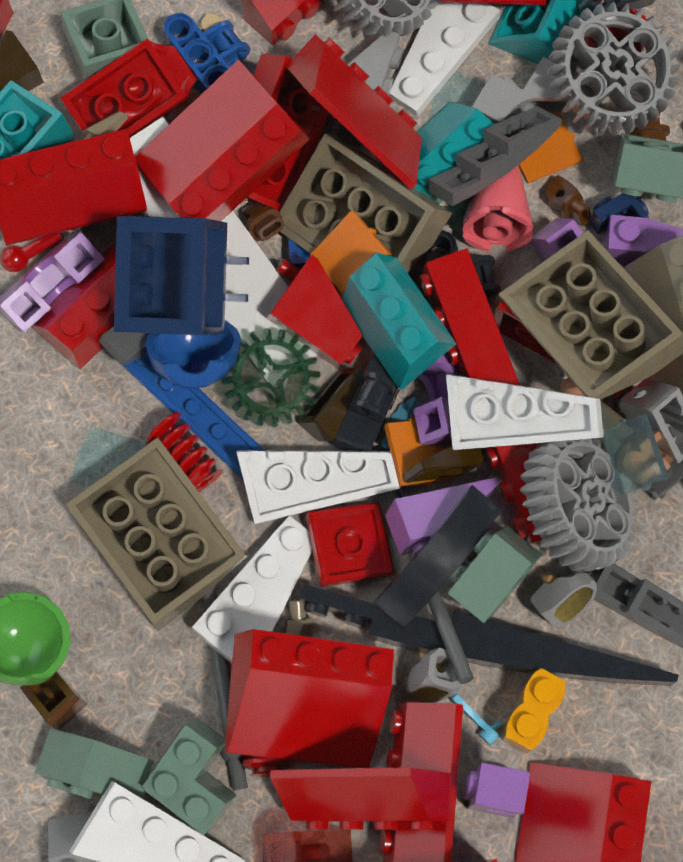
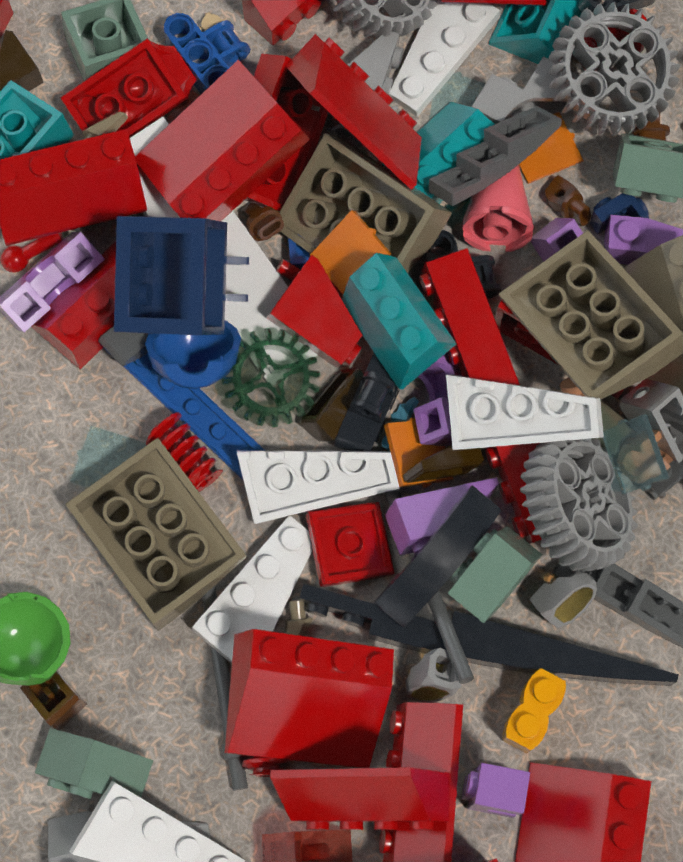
sand green brick [141,718,237,836] -> none
medium azure piece [451,693,503,746] -> none

